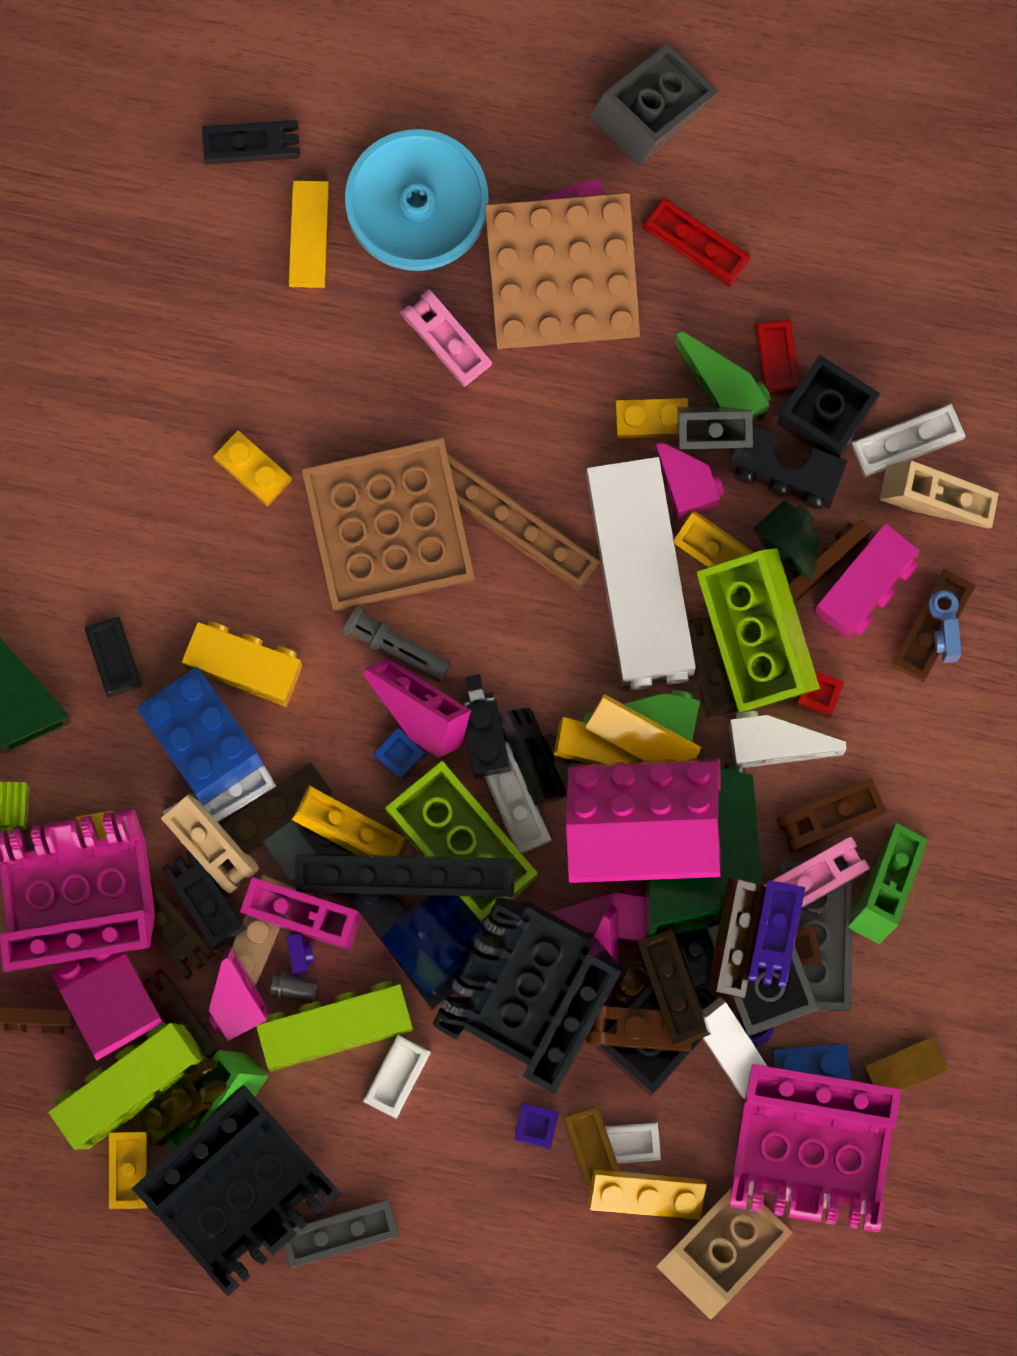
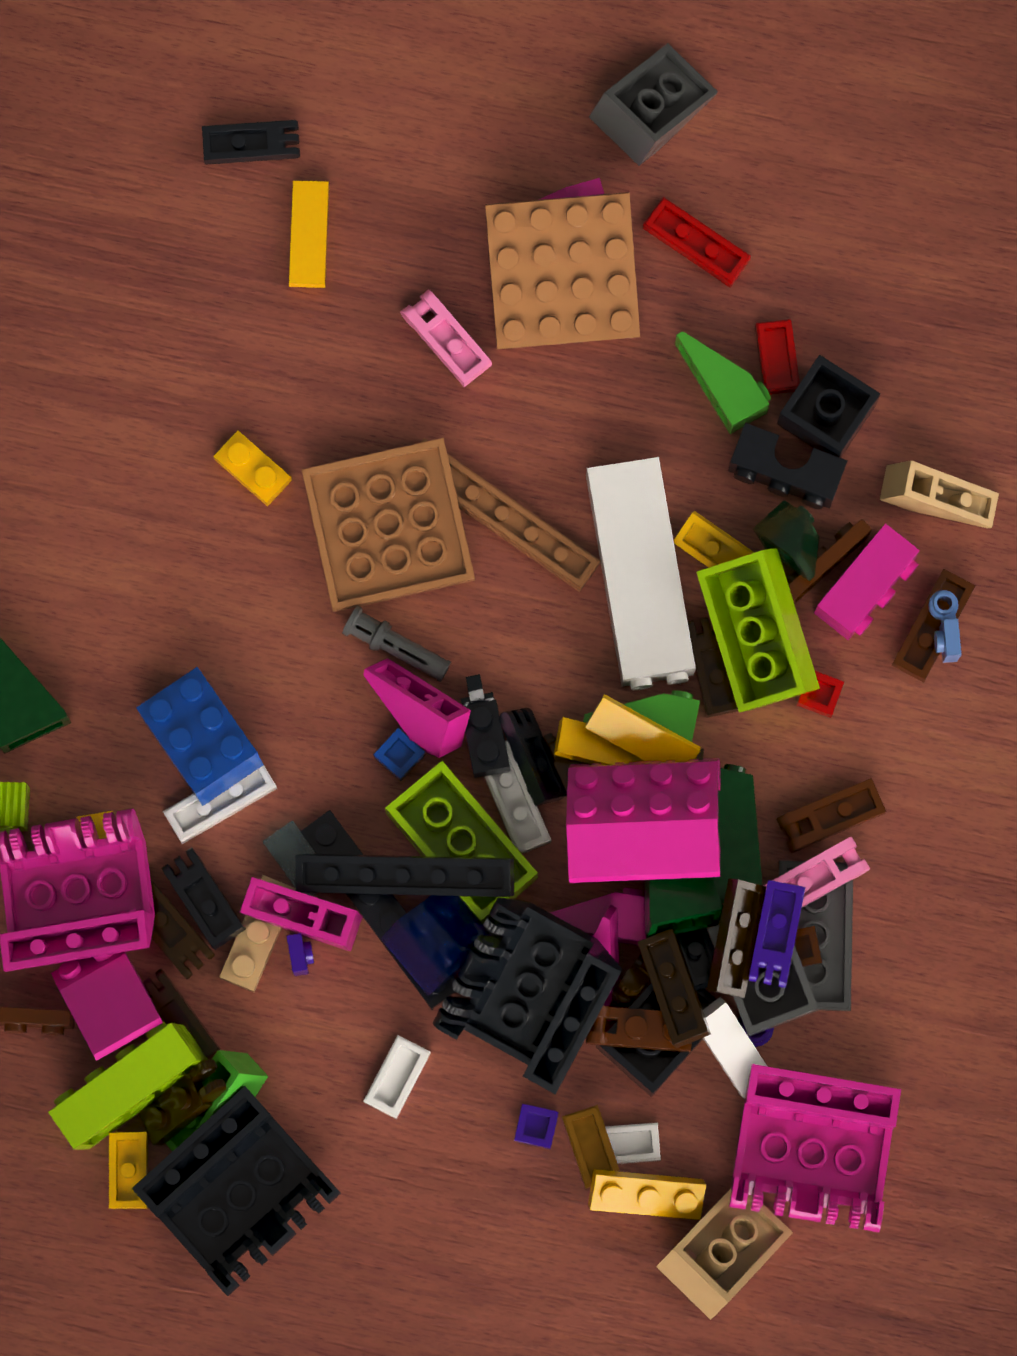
black tile [84,616,142,698] -> none
tan plate [161,792,259,893] -> none
yellow brick [182,621,302,707] -> none
dark pink slope [208,947,270,1041] -> none
dark brown plate [221,763,333,854] -> none
lime brick [256,981,413,1072] -> none
dark grey pin [270,970,318,1003] -> none
dark grey plate [284,1200,399,1269] -> none
yellow tile [292,786,406,856] -> none
medium azure dish [345,129,489,271] -> none
yellow plate [616,398,688,439] -> none
dark pink slope [655,443,724,520] -> none
dark grey slope [677,406,753,449] -> none
white slope [728,711,846,768] -> none
blue plate [772,1044,851,1081] -> none
bright green slope [847,823,928,944] -> none
white tile [851,403,966,478] -> none
pearl gold tile [864,1036,948,1092] -> none

